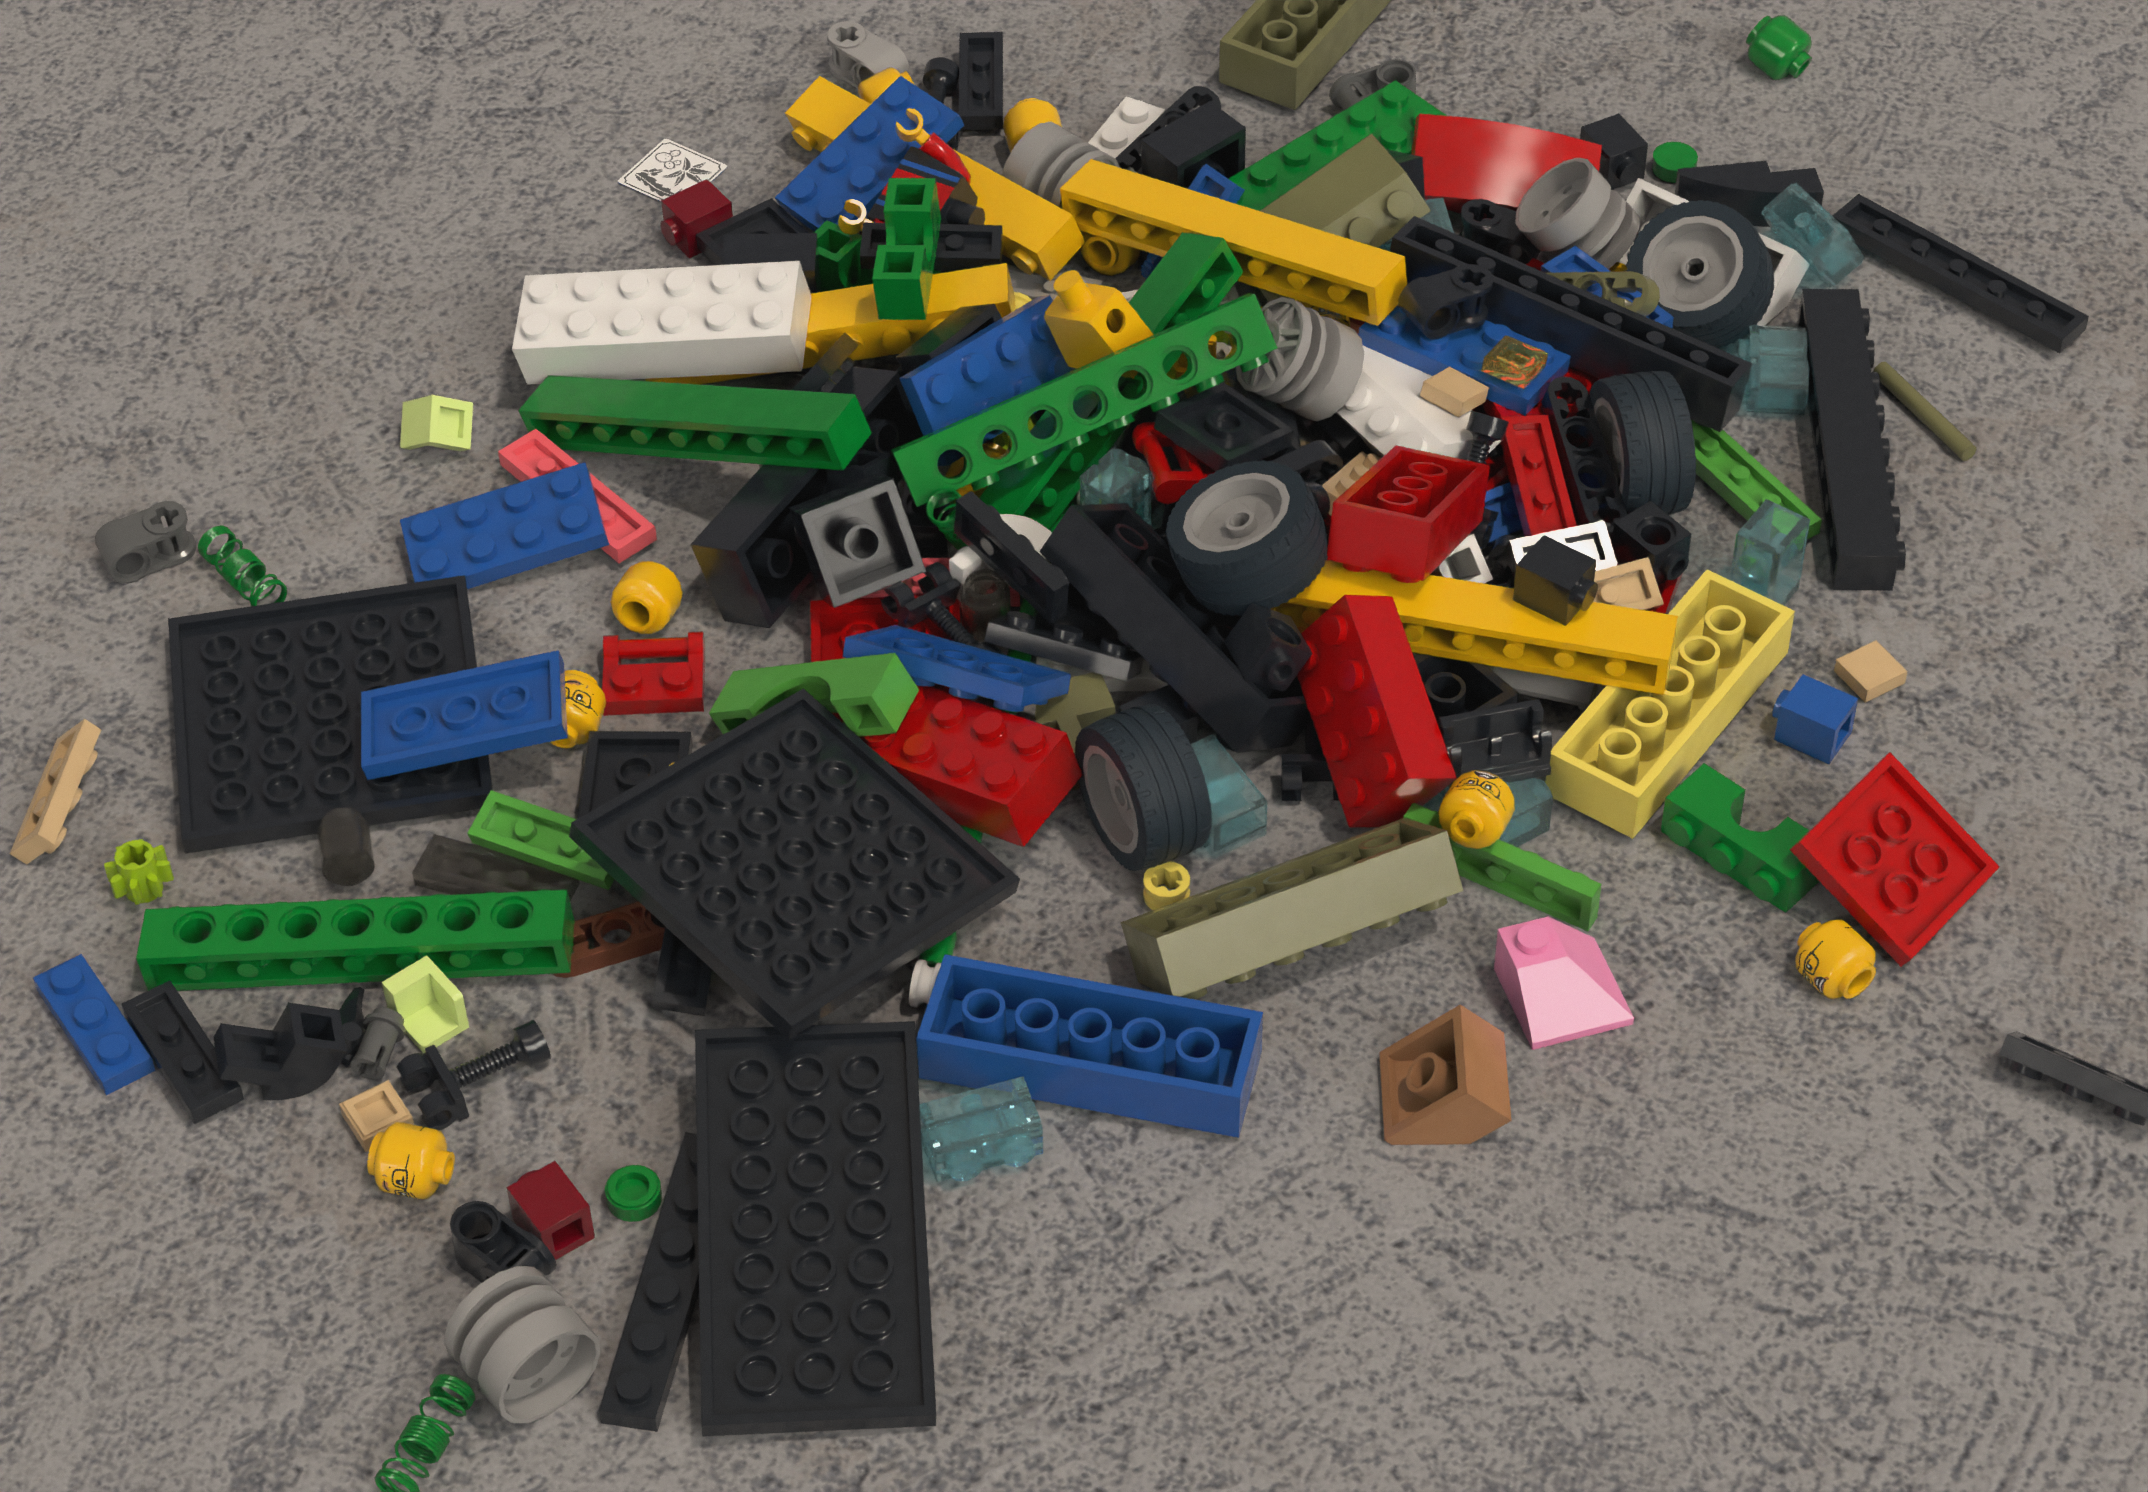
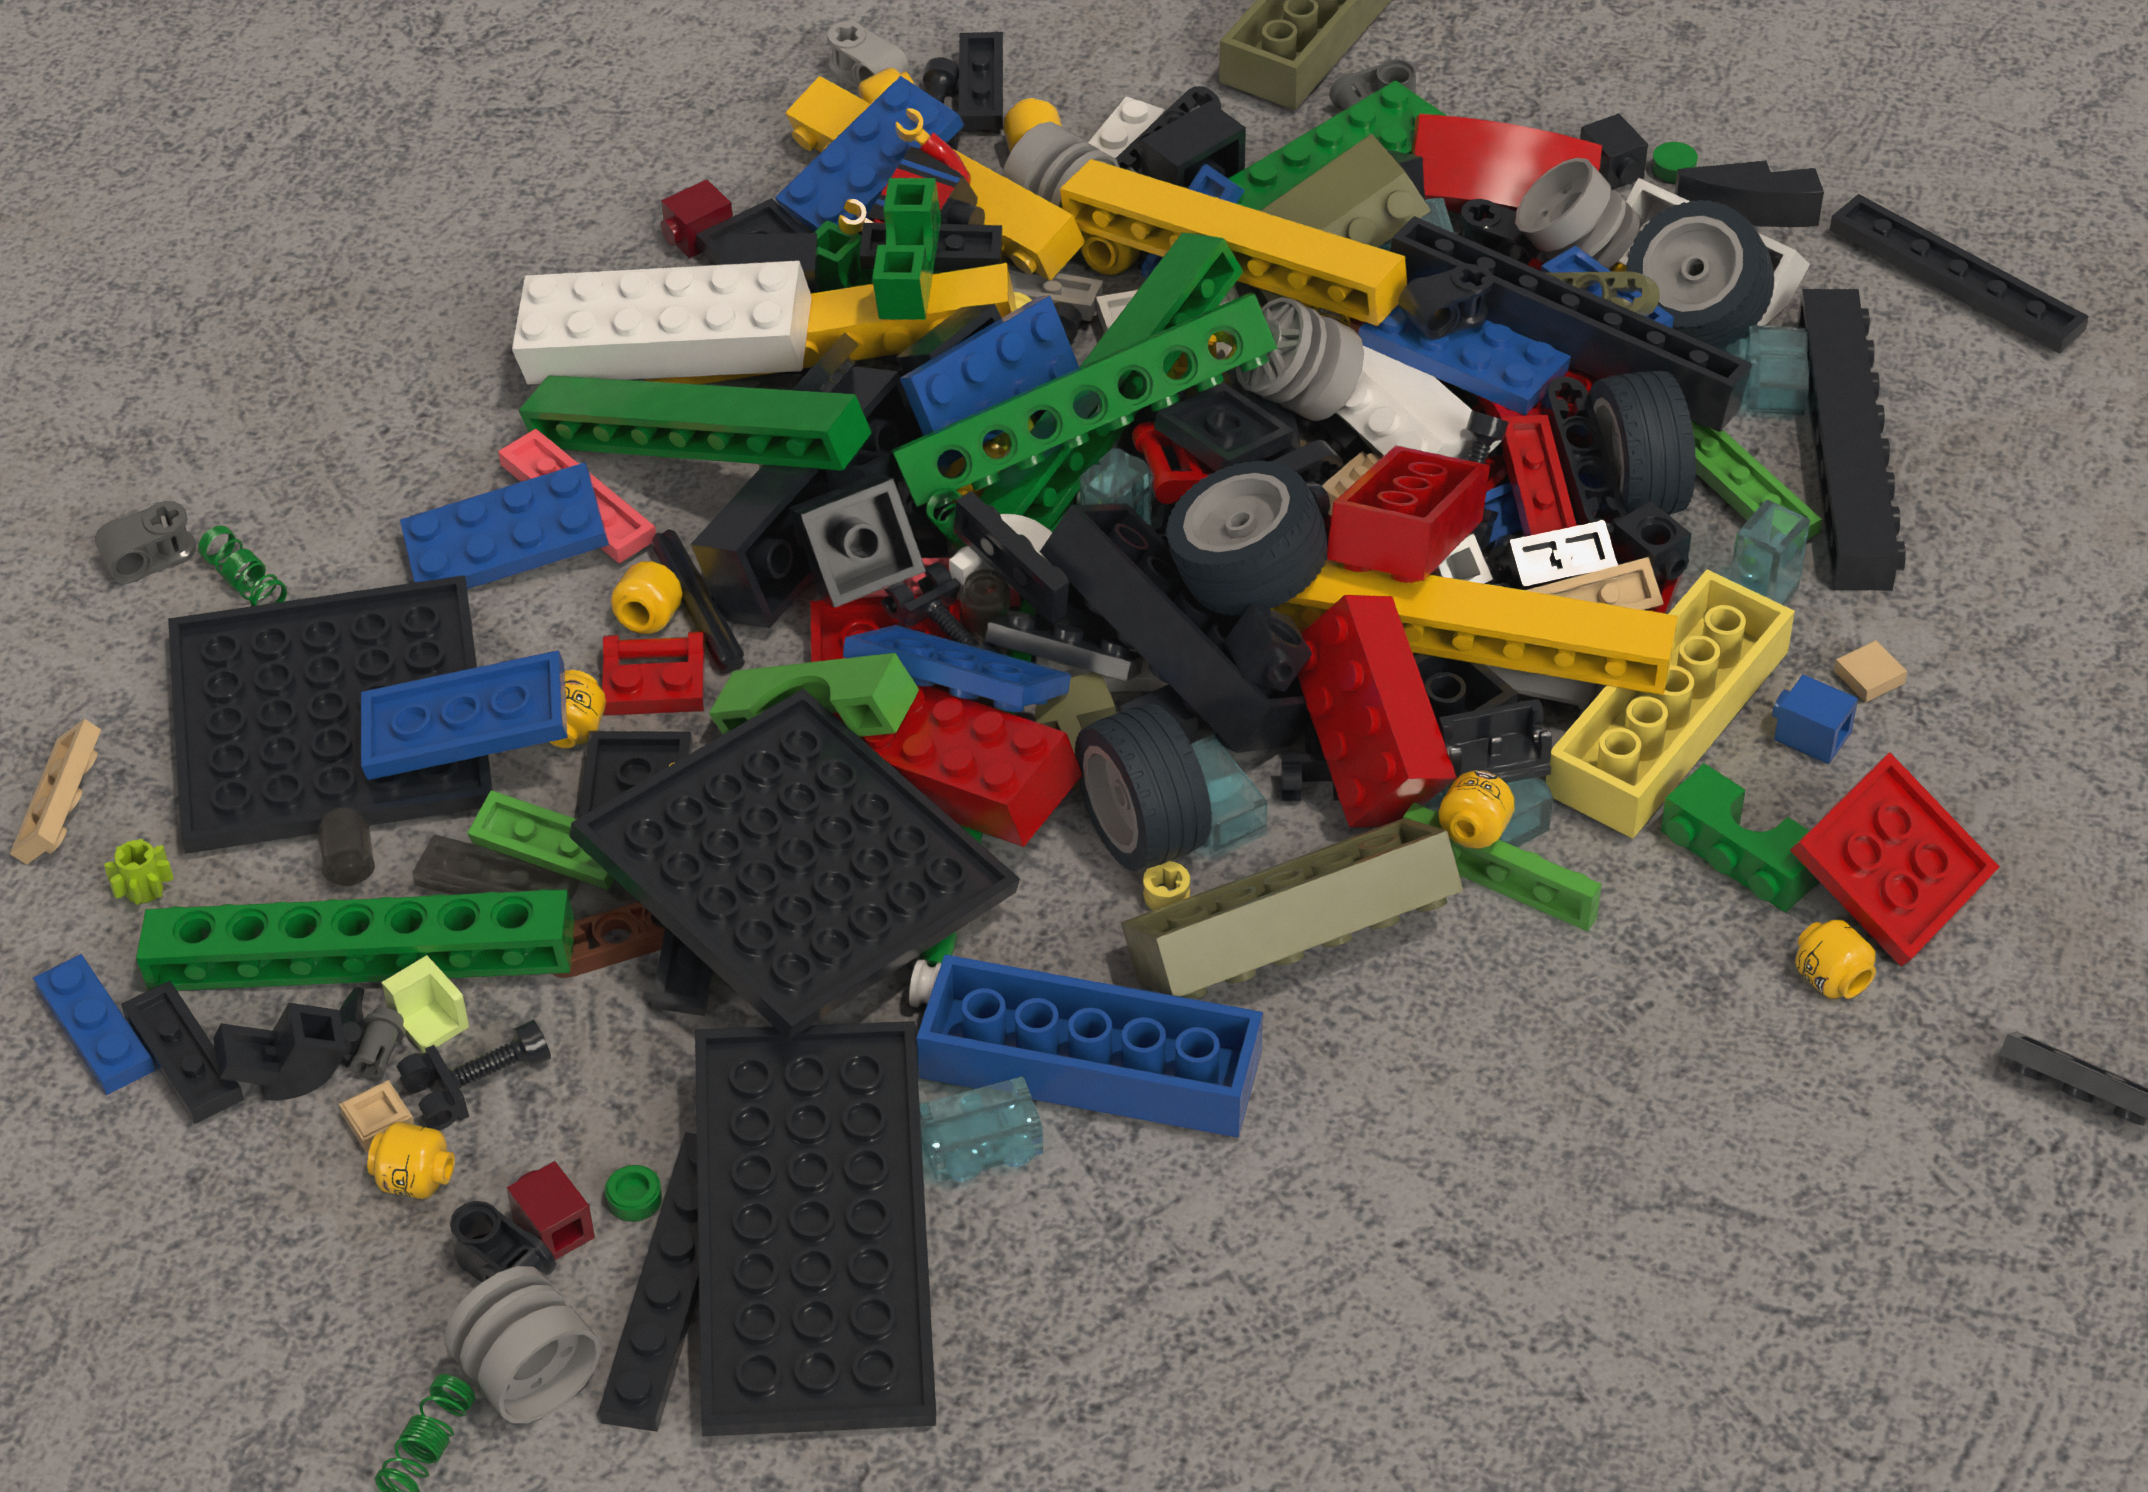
yellowish green panel [400,395,473,452] -> none
white sticker [618,139,727,202] -> none
yellow torso [1044,270,1154,378] -> none
medium nougat slope [1379,1004,1512,1145] -> none
tan tile [1420,367,1489,417] -> none
clear yellow tile [1481,335,1548,389] -> none
bright pink slope [1494,916,1634,1050] -> none
black brick [1513,534,1598,626] -> none
green head [1746,15,1812,80] -> none
clear light blue brick [1761,183,1865,288] -> none
olive bar [1873,361,1977,461] -> none
none -> black axle [652,529,745,673]

